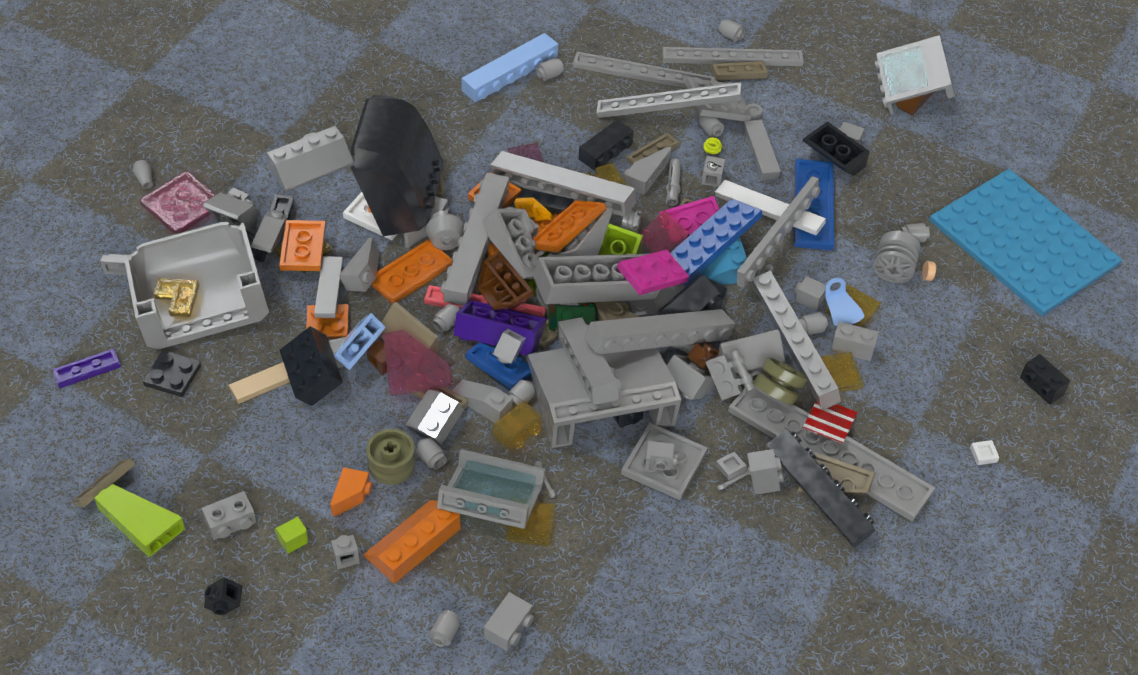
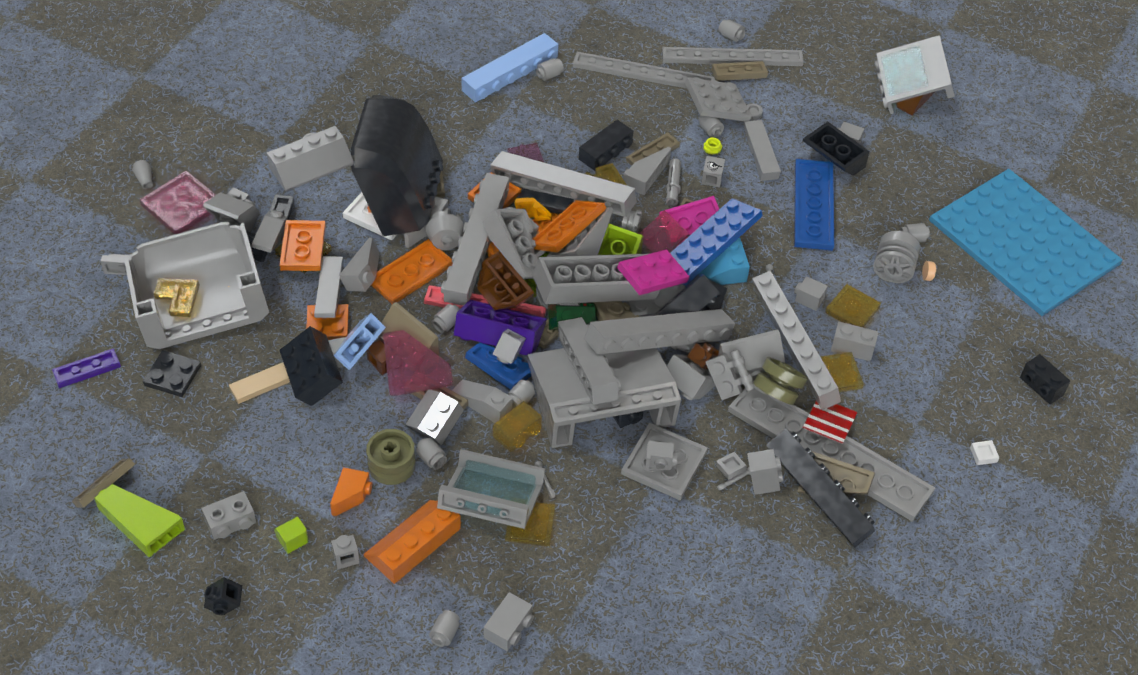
light grey plate [596,82,743,118] -> none
white tile [715,180,826,235] -> none
light grey plate [737,176,820,288] -> none
light grey brick [799,312,828,336] -> none
light blue piece [825,278,865,326] -> none

